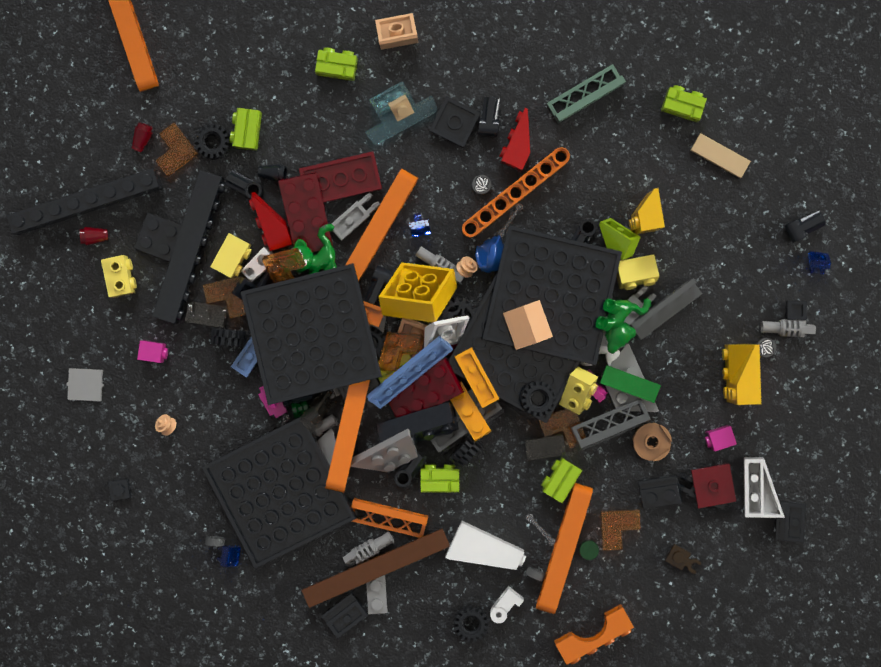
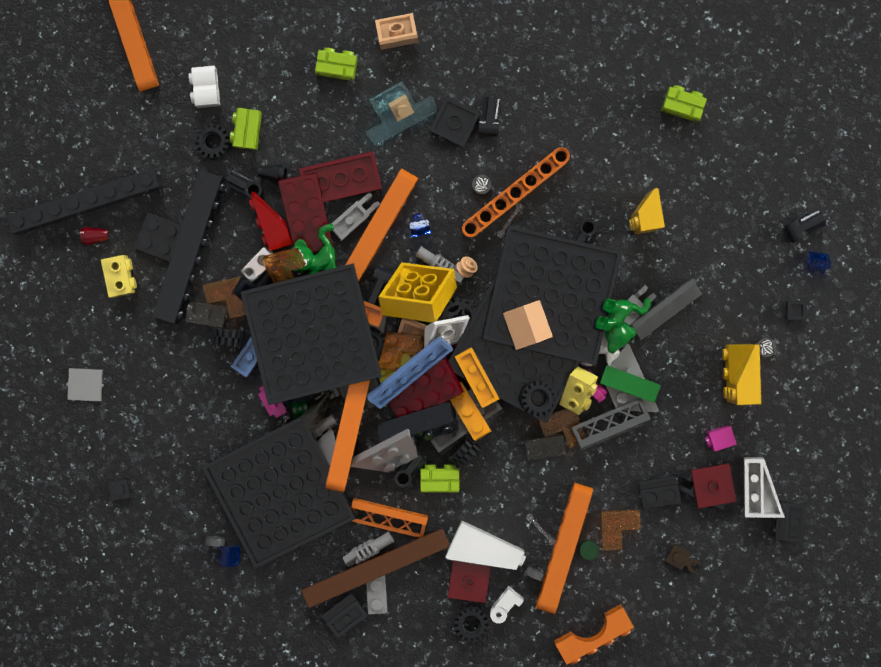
dark red cone [132,122,153,152] -> none
dark pink brick [137,340,168,363] -> none
light nougat wheel [155,414,176,436] -> none
clear orange plate [156,122,199,177] -> none
light yellow brick [210,233,252,278] -> none
blue hair [475,235,503,273] -> none
red slope [499,108,530,172] -> none
lime brick [541,457,582,503] -> none
sand green fence [547,64,626,123] -> none
lime slope [599,218,641,260] -> none
light yellow brick [616,254,659,290] -> none
medium nougat plate [632,423,672,461] -> none
tan tile [690,133,751,178] -> none
light grey hinge [761,319,816,337] -> none
none -> white brick [189,66,220,108]
none -> dark red plate [448,560,491,603]

